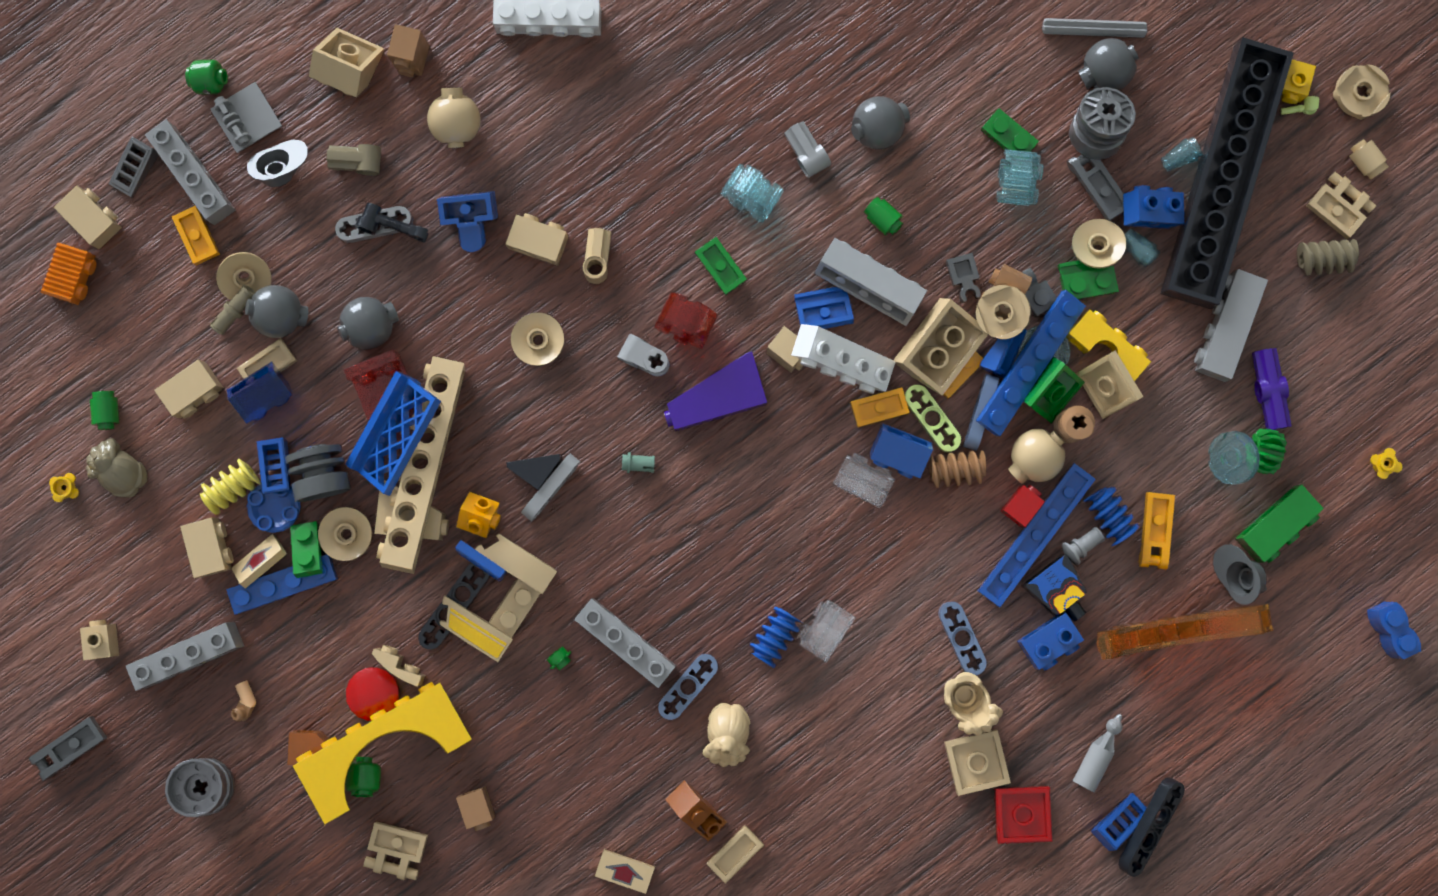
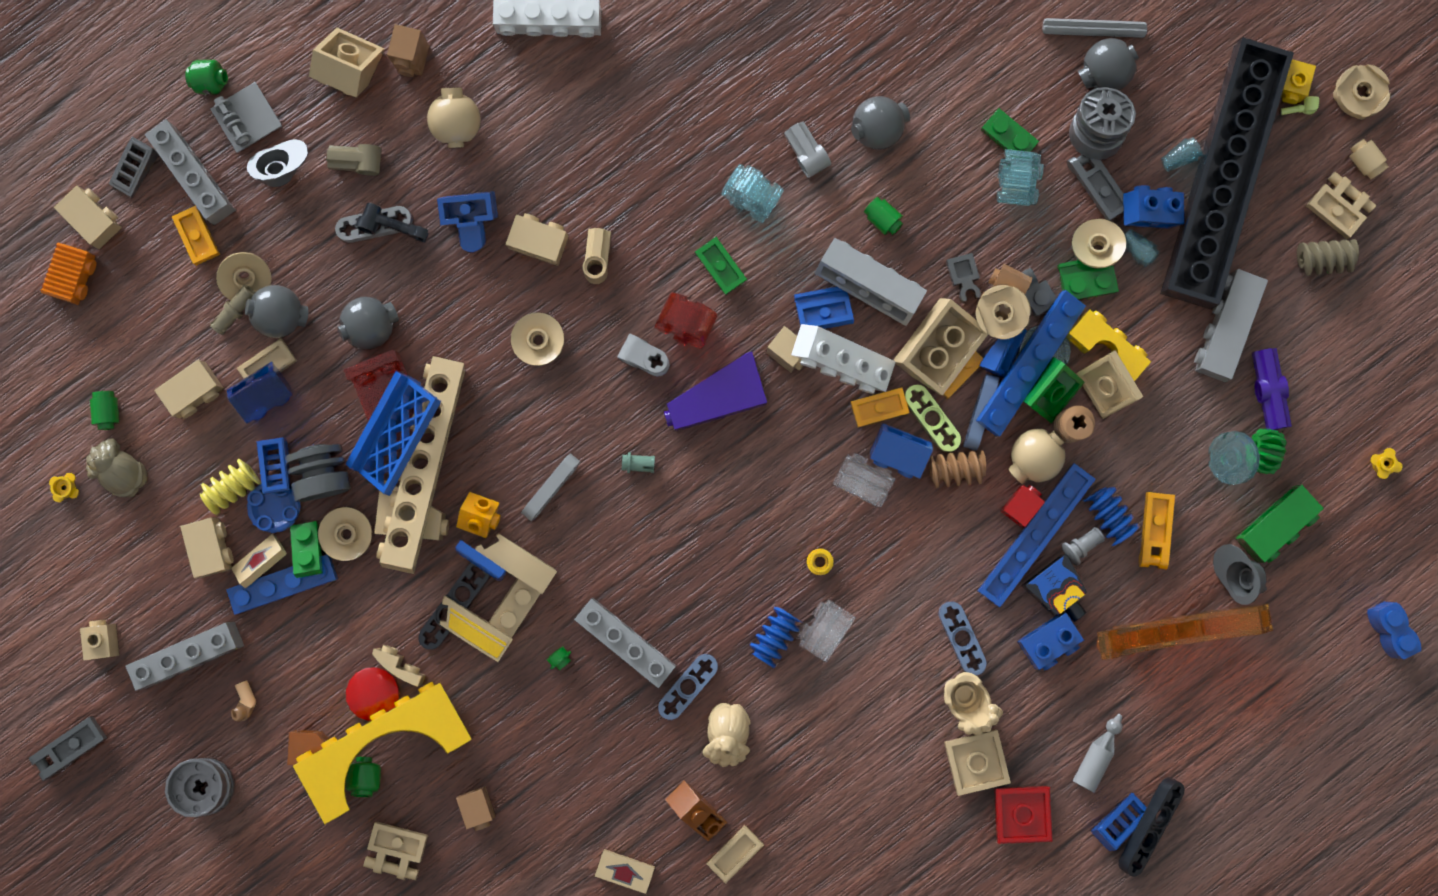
black slope [506,454,563,490] -> none
none -> yellow plate [807,549,833,575]

